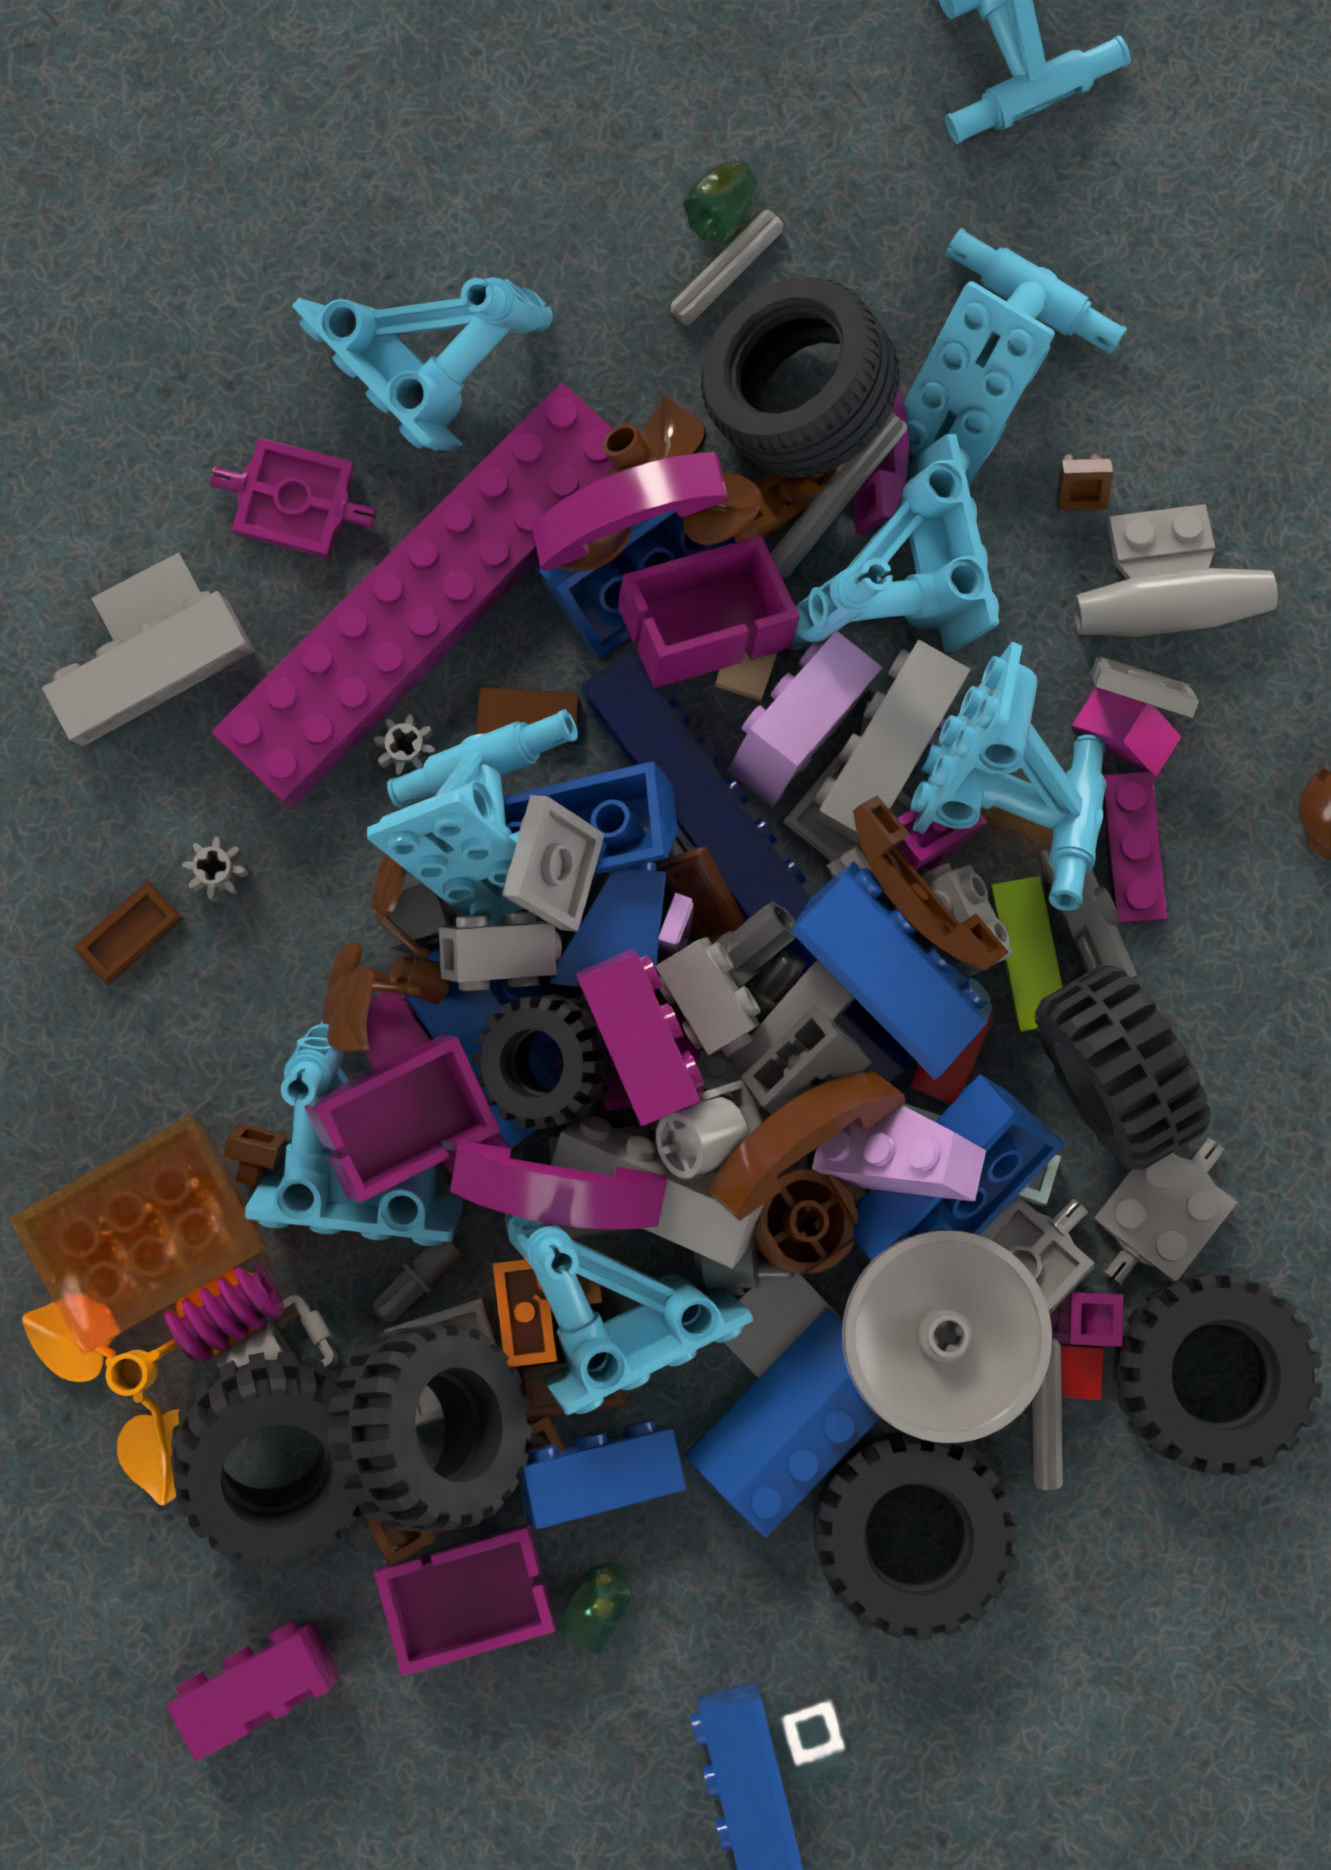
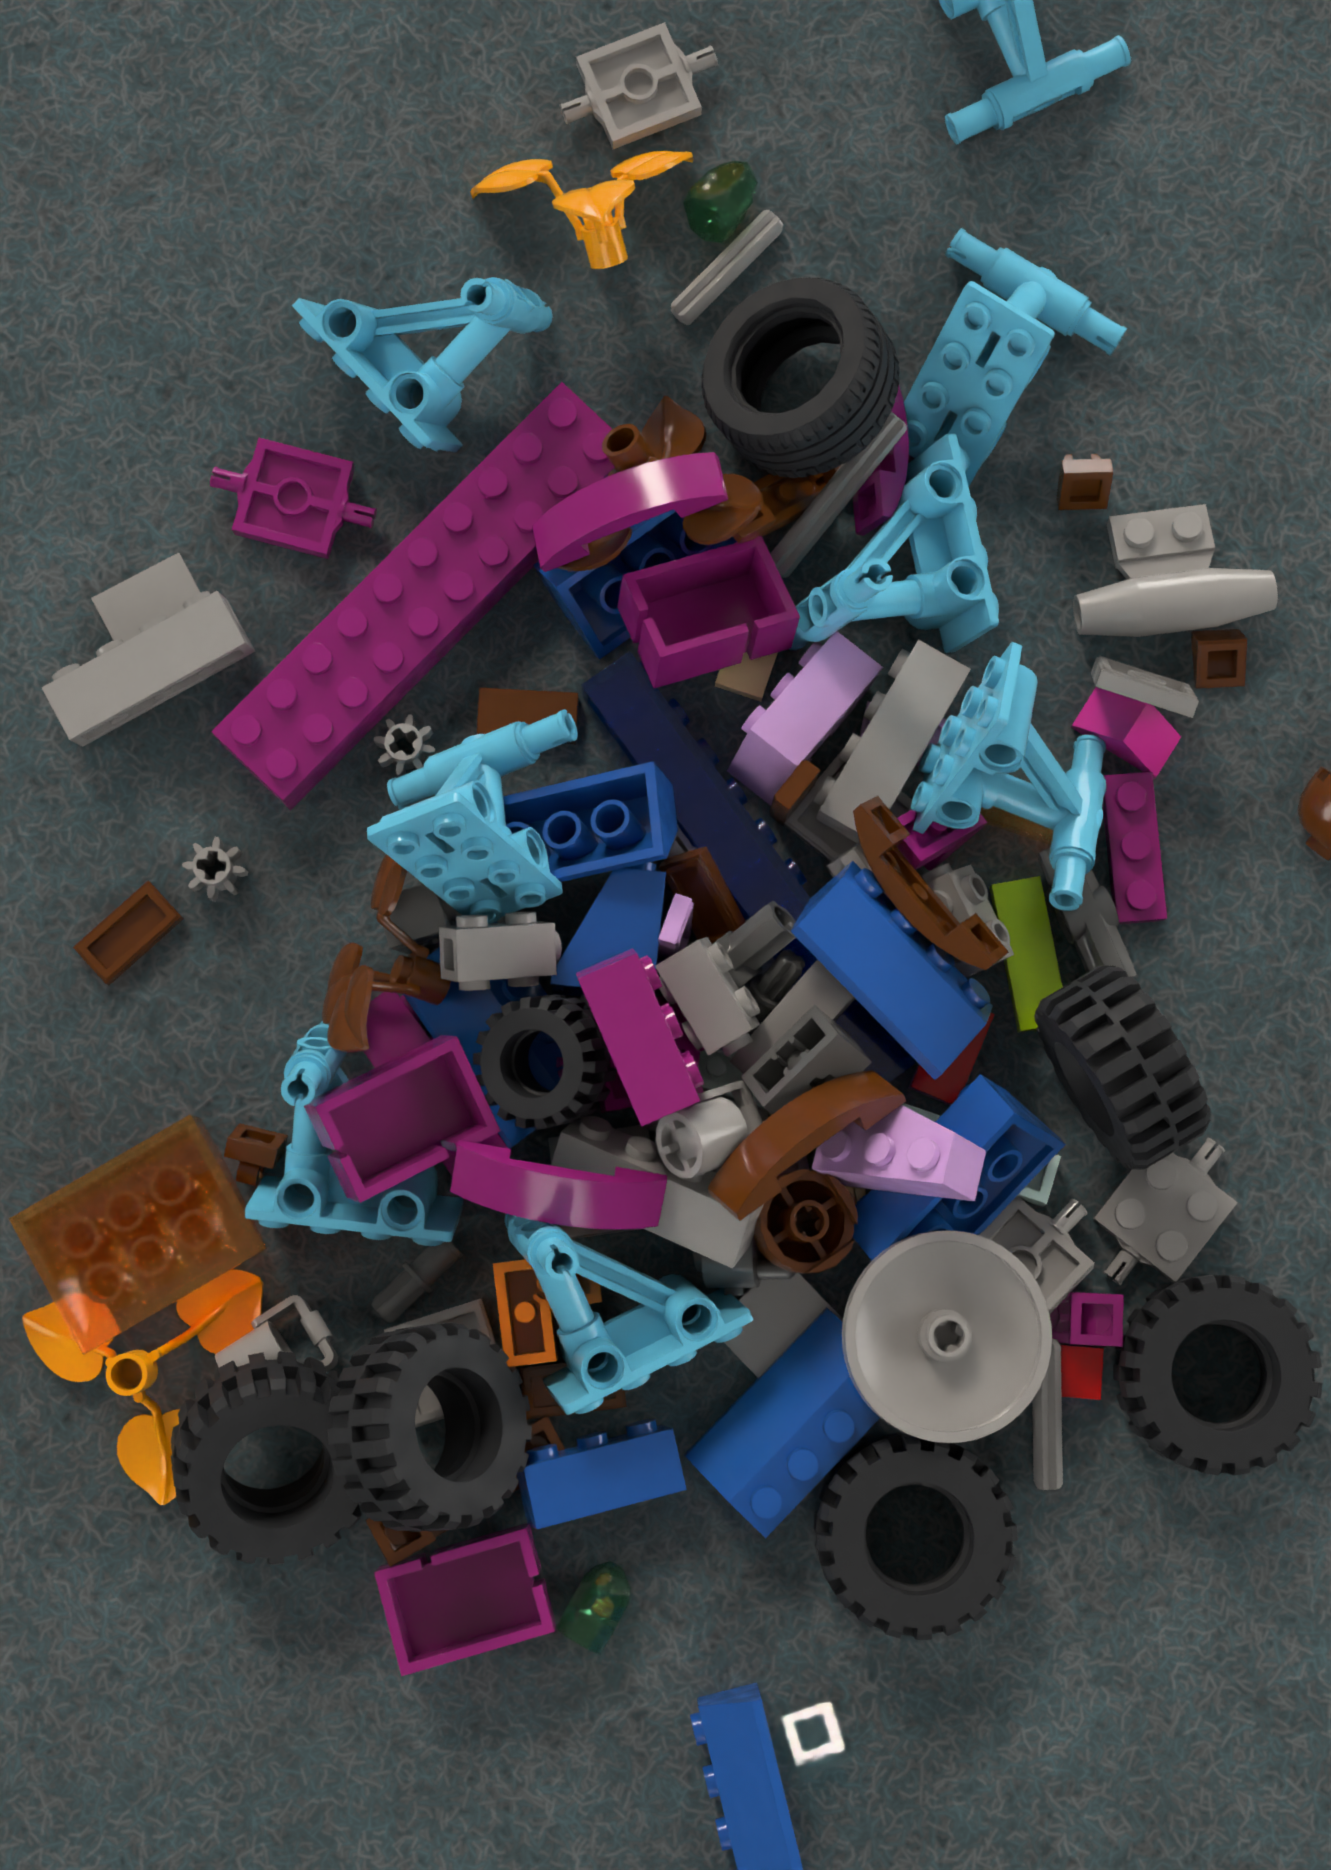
magenta piece [164,1261,284,1362] -> none
magenta wedge [166,1619,341,1762] -> none
light grey plate [502,795,605,932] -> none
none -> light orange plant [470,151,693,269]
none -> light grey plate [559,22,718,149]
none -> reddish brown tile [769,759,820,826]
none -> reddish brown slope [1191,629,1247,688]

